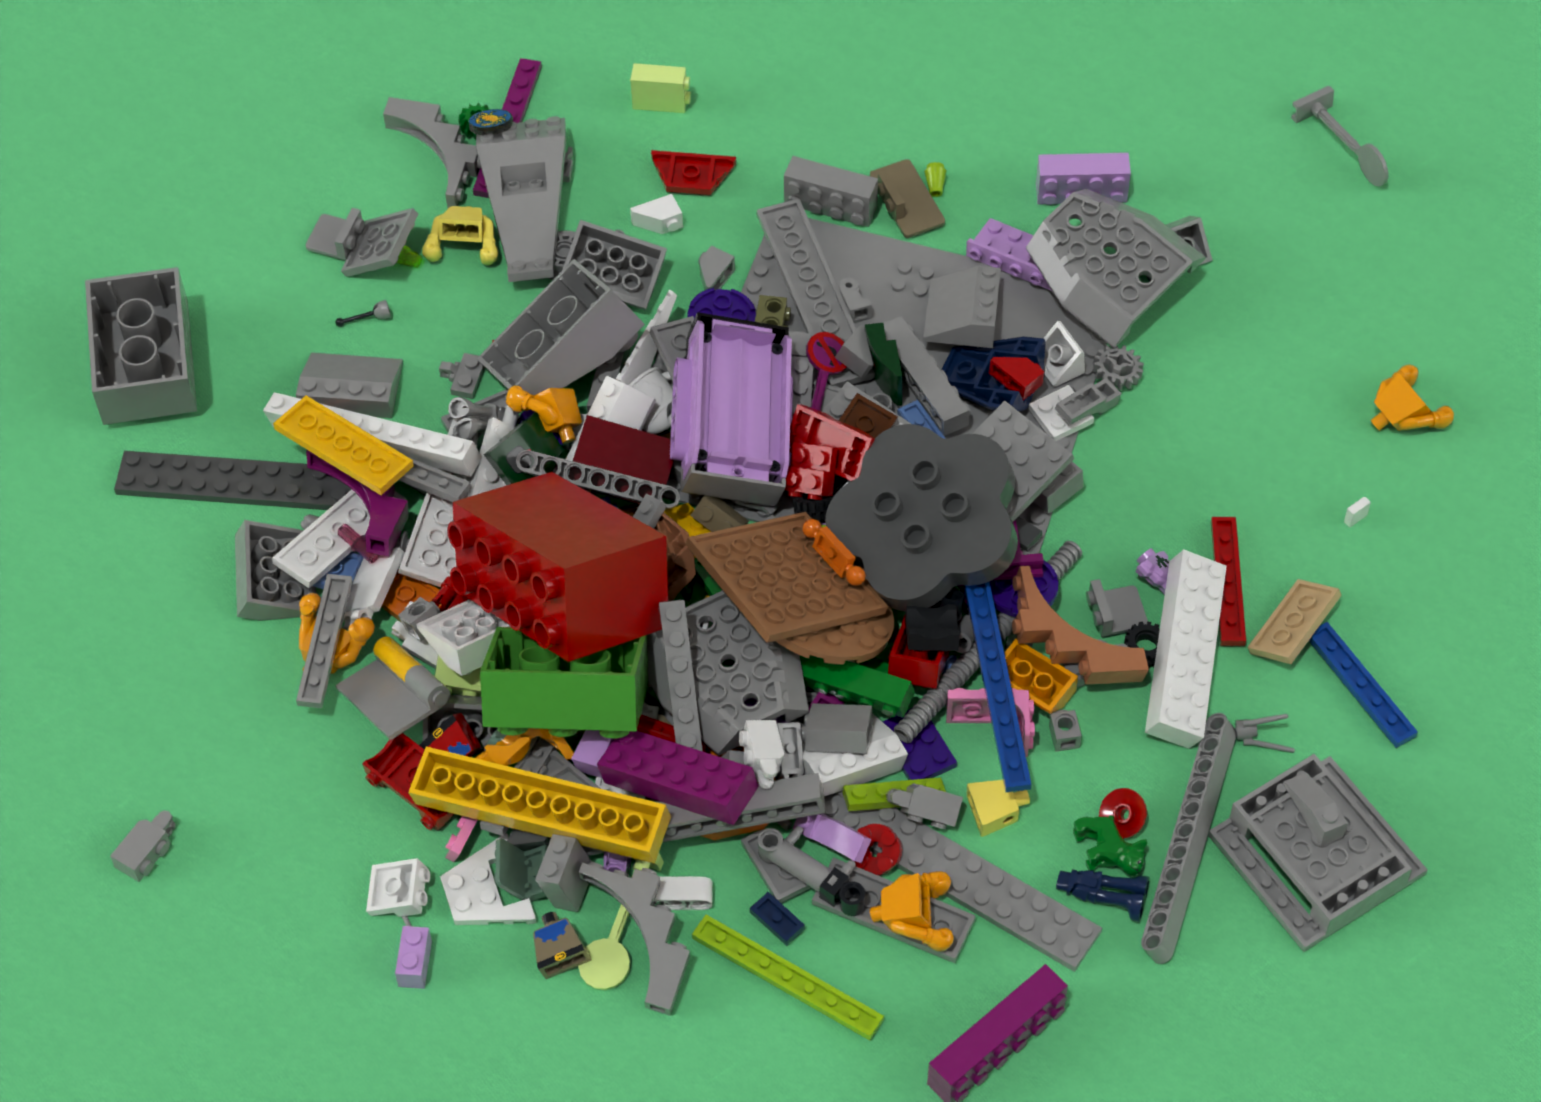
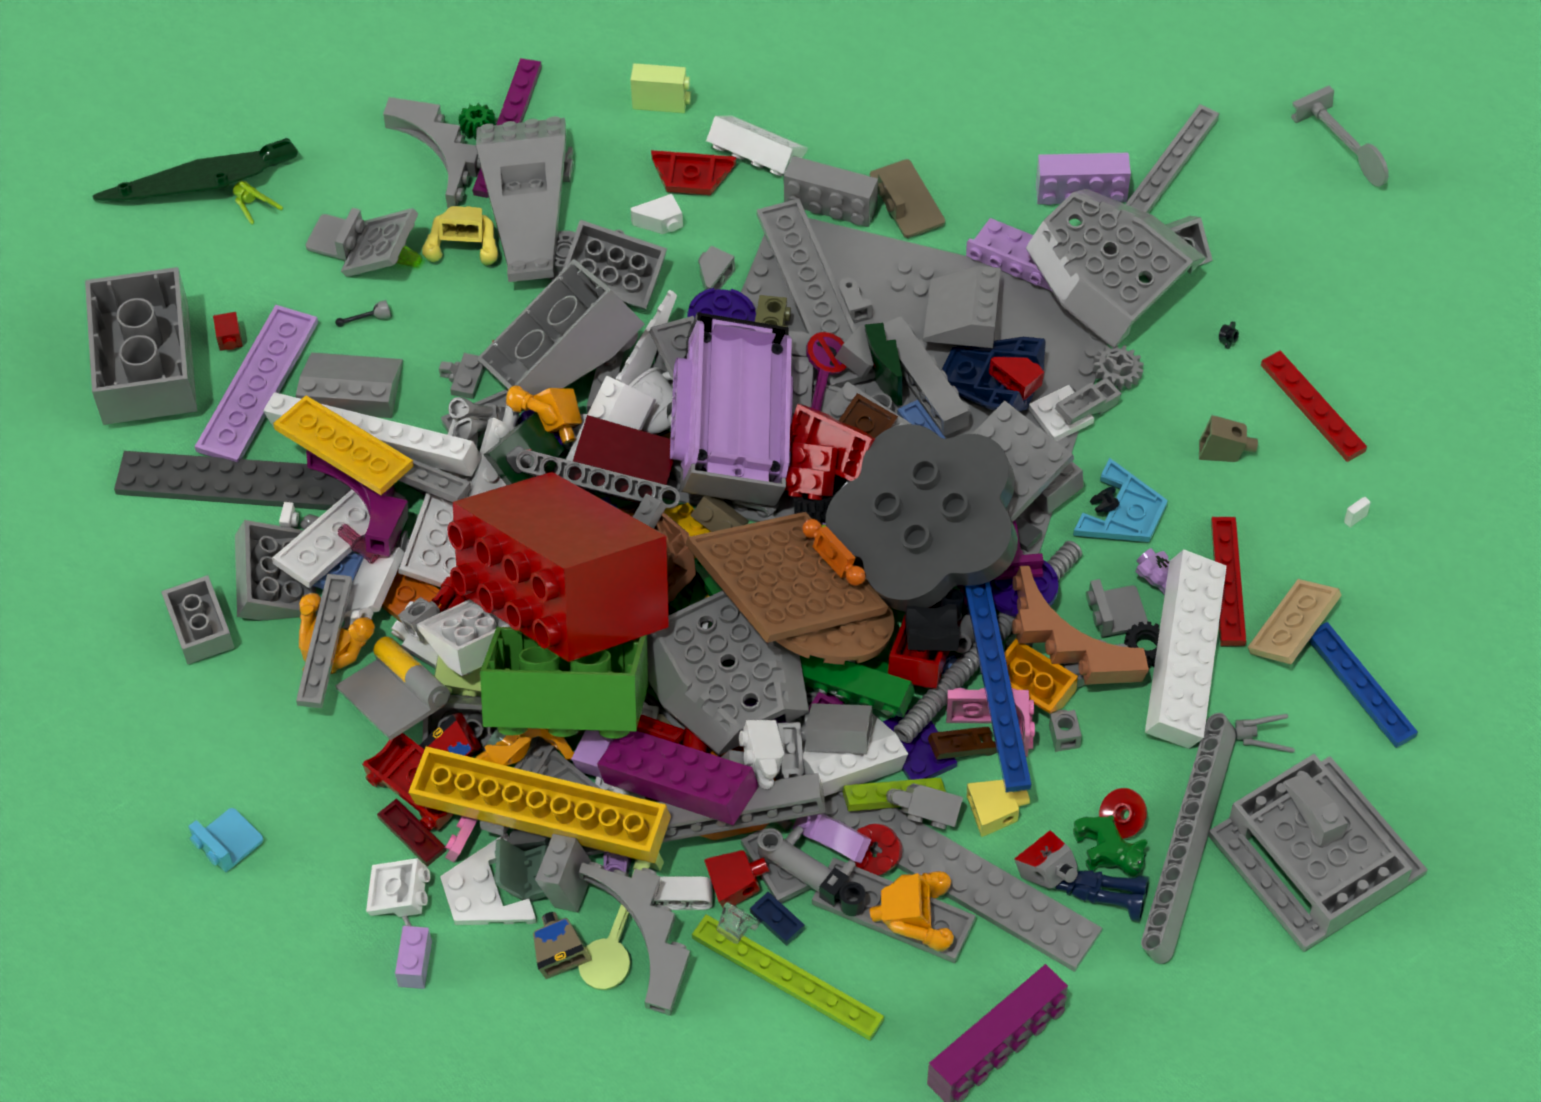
light grey hinge [110,810,176,882] -> none
tile [468,109,513,135] -> none
light grey plate [659,600,703,752] -> none
lime cone [924,162,947,197] -> none
white slope [1044,321,1085,387] -> none
light orange torso [1370,364,1454,431] -> none
none -> dark green wing [92,138,298,201]
none -> light grey brick [161,575,234,665]
none -> medium azure bracket [188,808,263,873]
none -> lavender plate [195,305,318,462]
none -> red brick [213,311,243,351]
none -> lime plant [233,180,283,224]
none -> white plate [279,502,299,528]
none -> dark red tile [377,798,447,867]
none -> red torso [704,850,770,911]
none -> white slope [706,115,808,176]
none -> clear slope [717,902,761,944]
none -> reddish brown plate [927,727,997,760]
none -> light grey torso [1014,830,1077,889]
none -> medium azure wing [1073,458,1168,542]
none -> black piece [1090,486,1120,513]
none -> light grey plate [1104,104,1219,255]
none -> dark tan torso [1199,415,1258,462]
none -> black plate [1219,321,1239,349]
none -> red plate [1261,350,1367,462]

